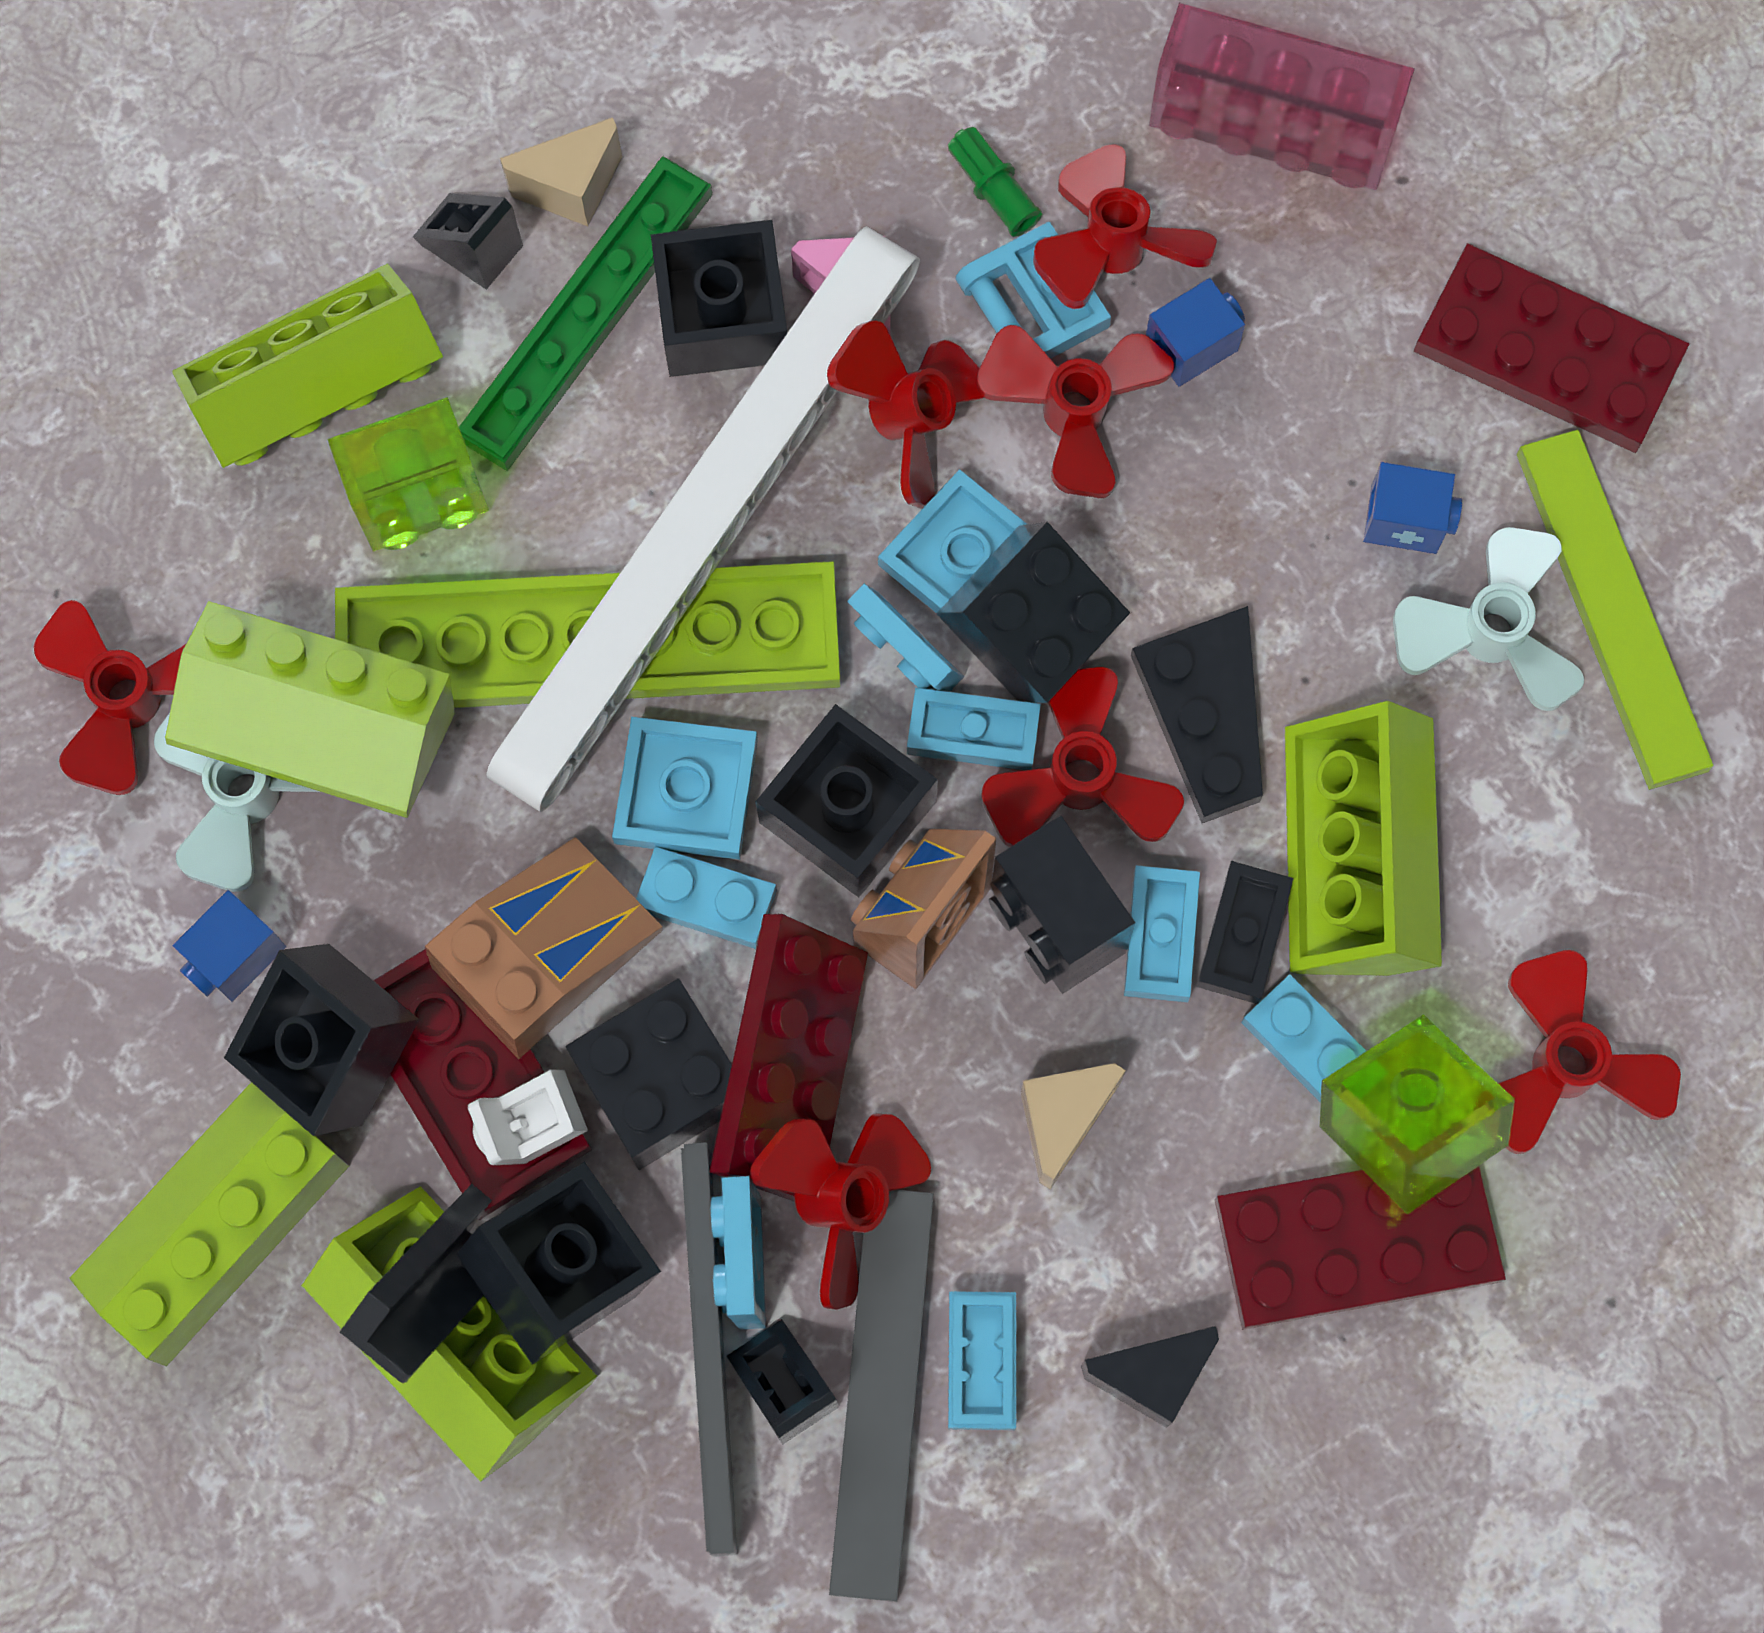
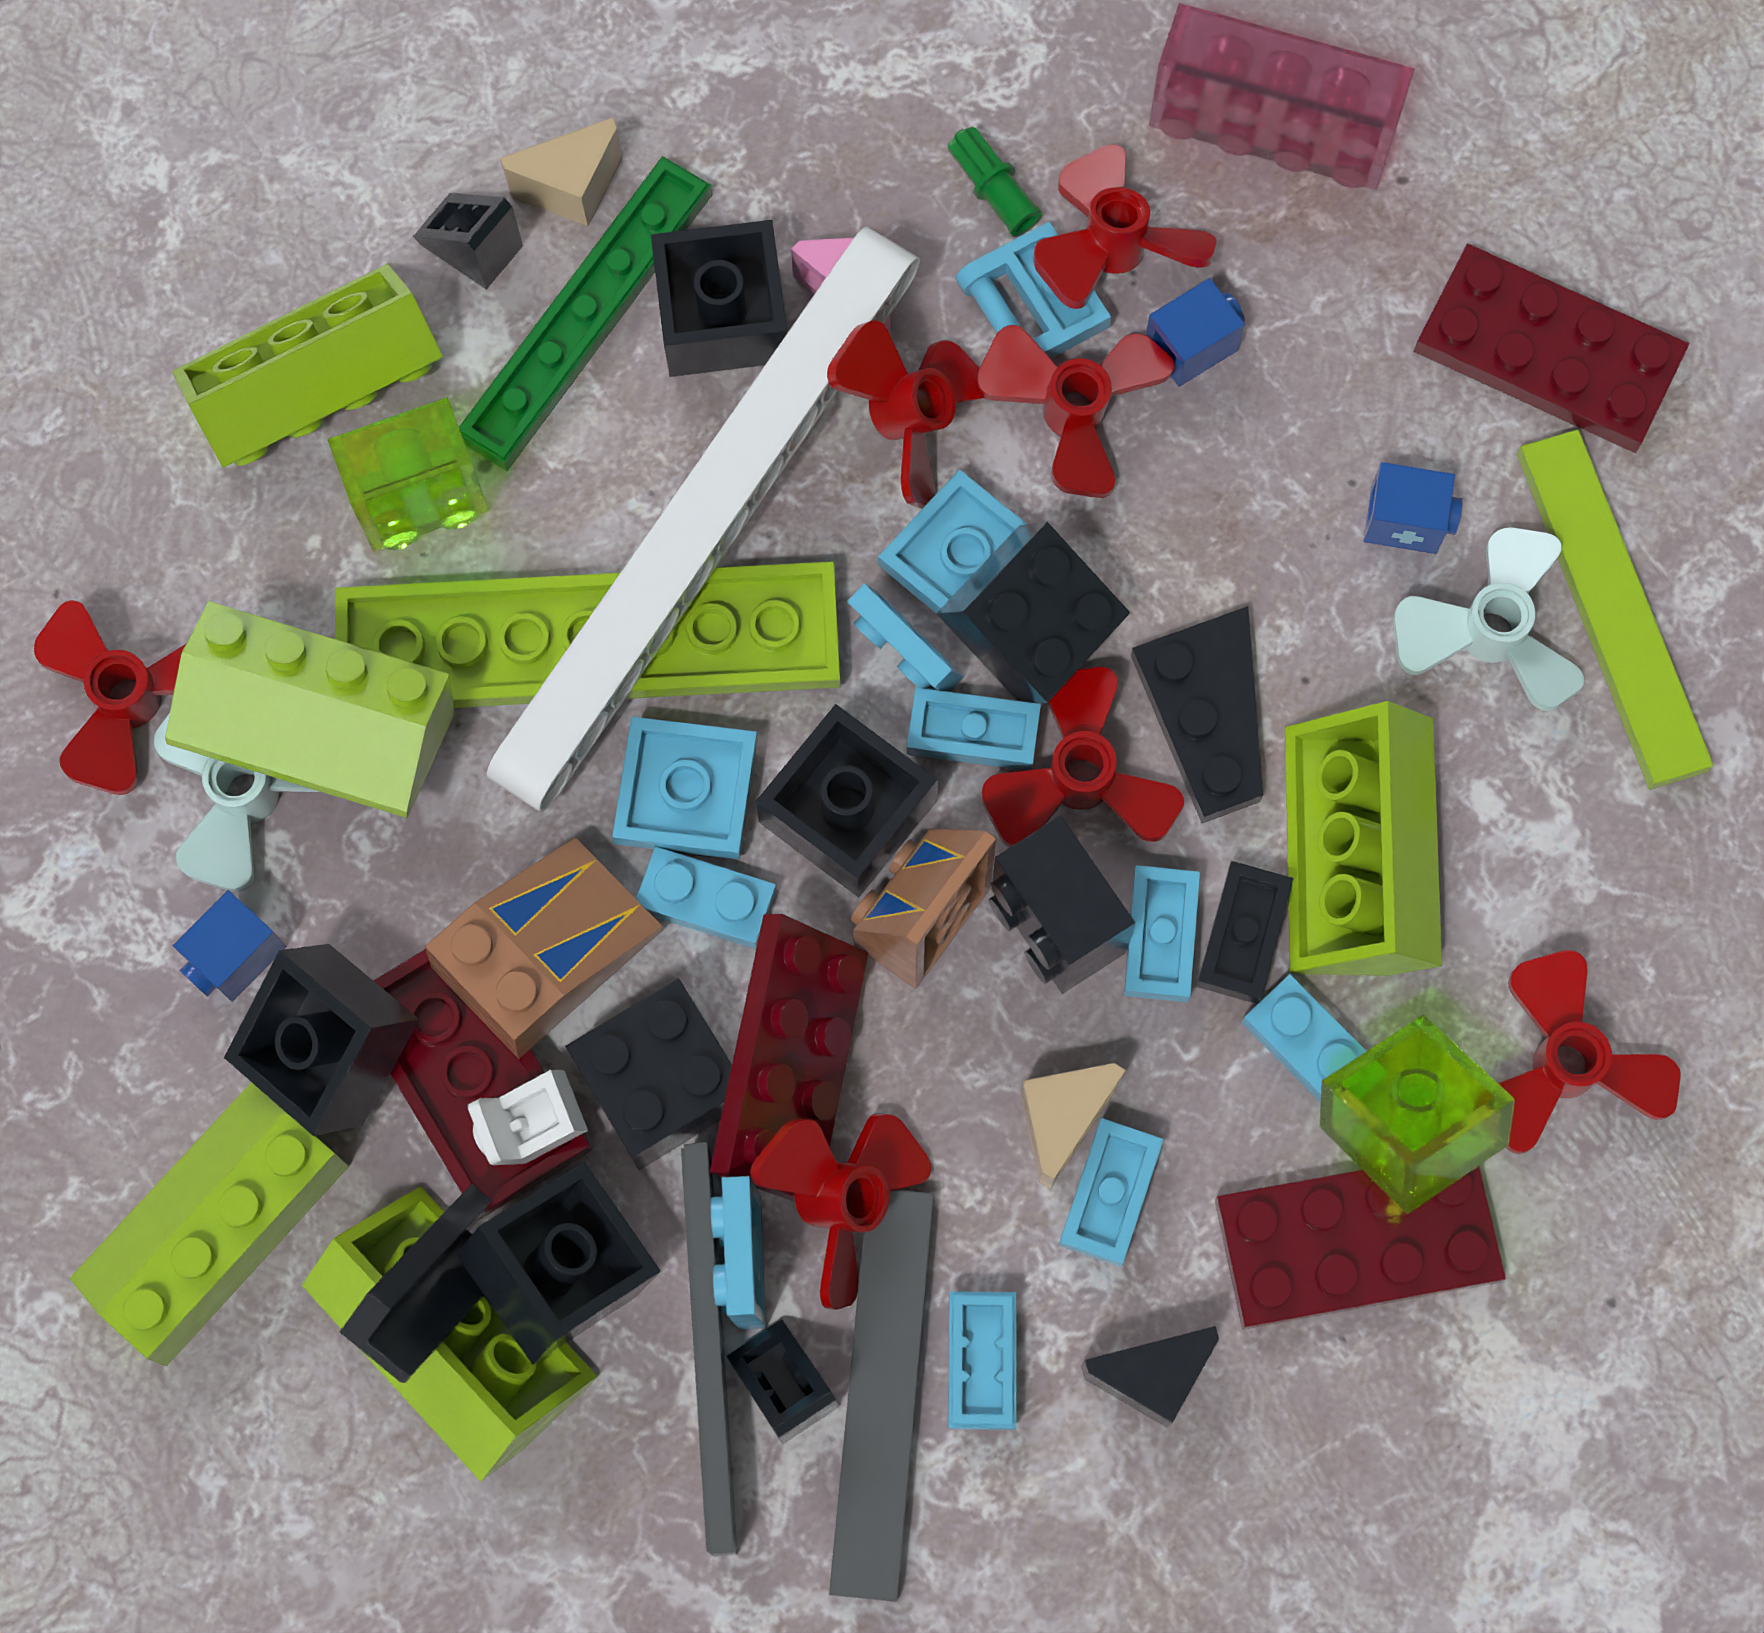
none -> medium azure plate [1058,1118,1164,1267]

